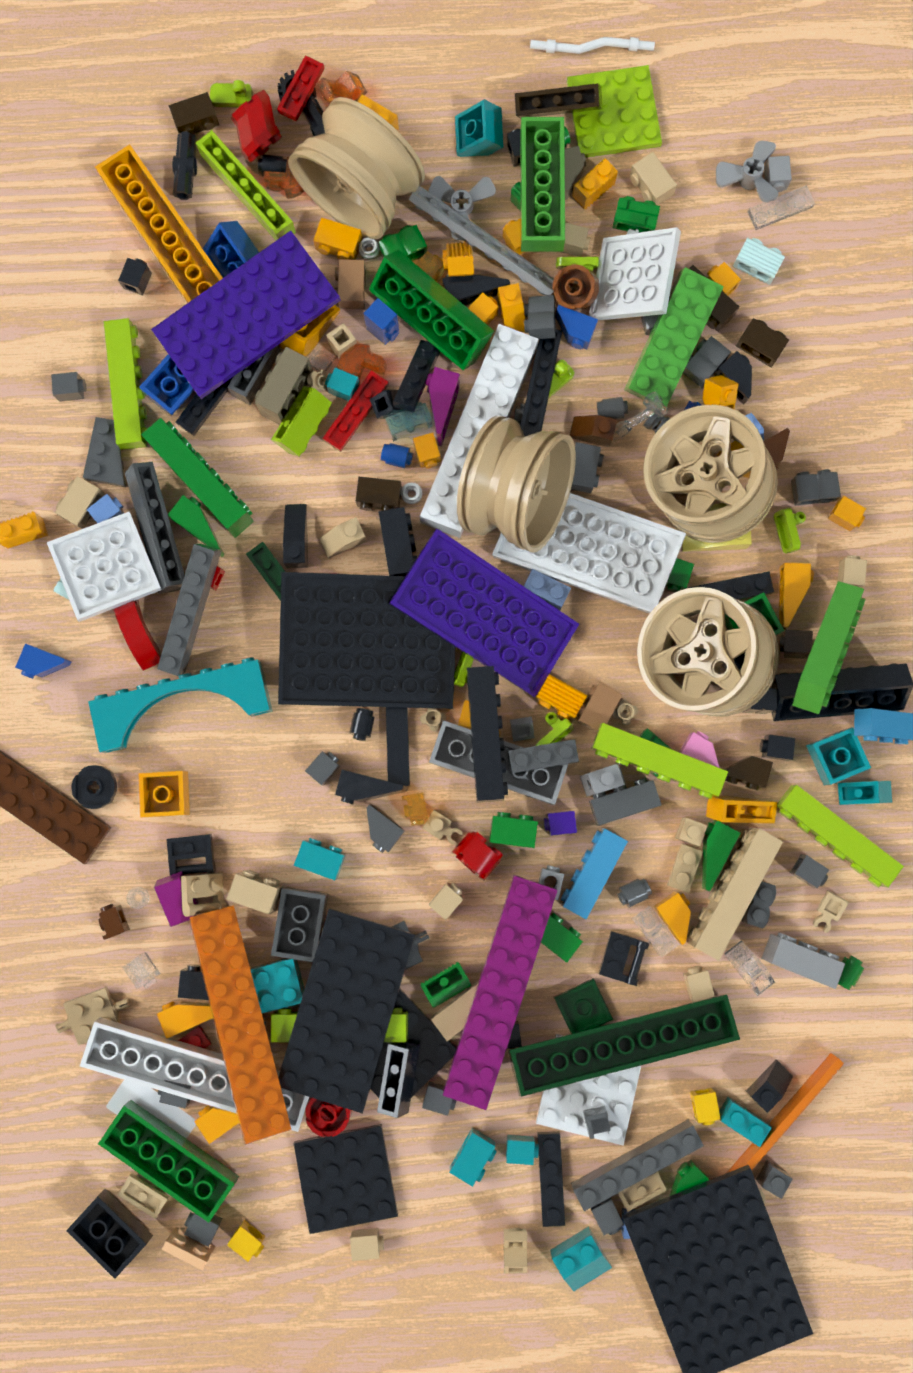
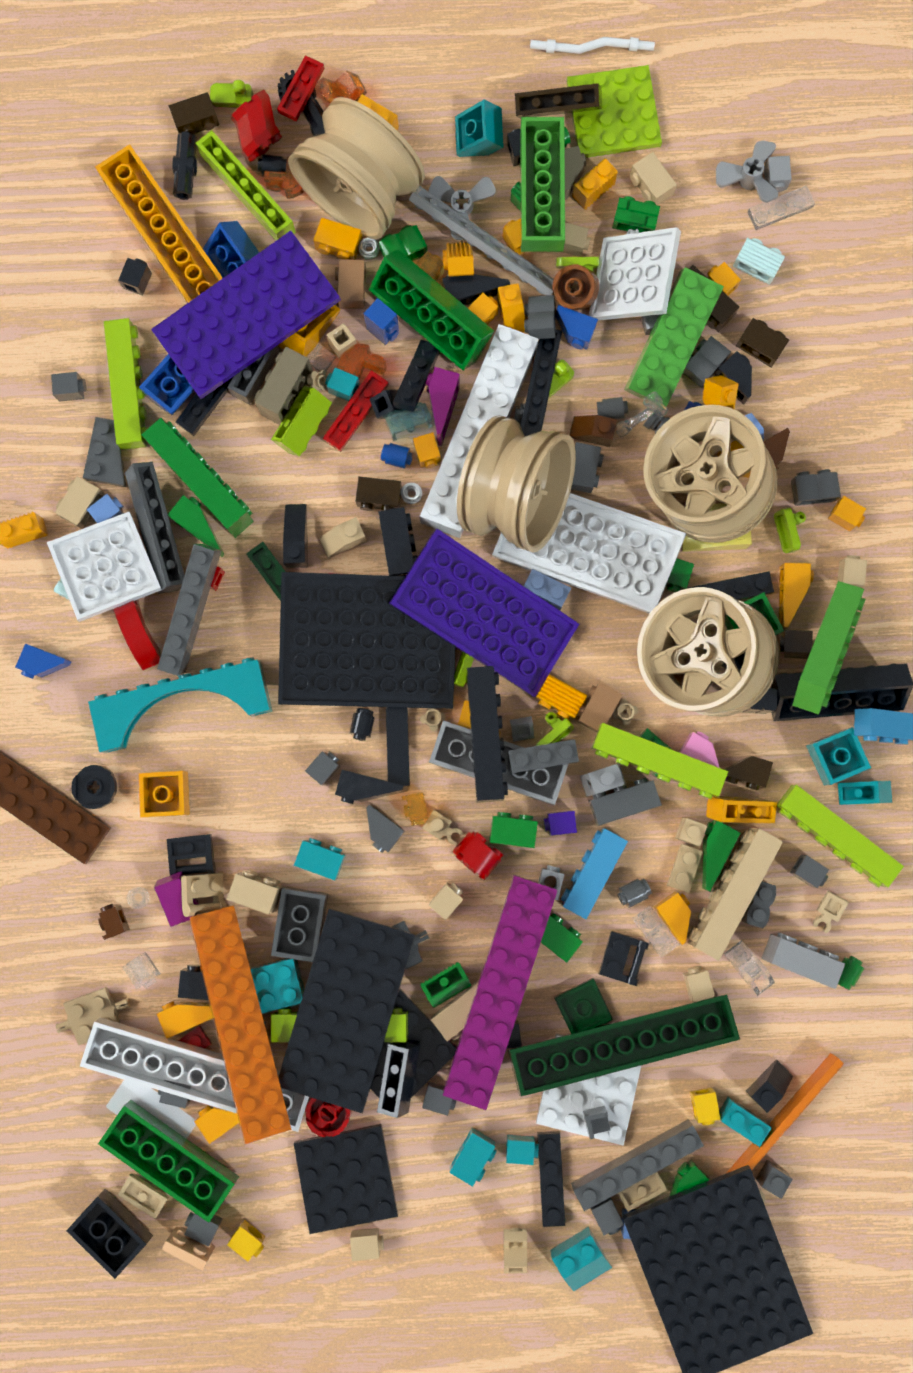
black brick [760,735,796,761] -> none

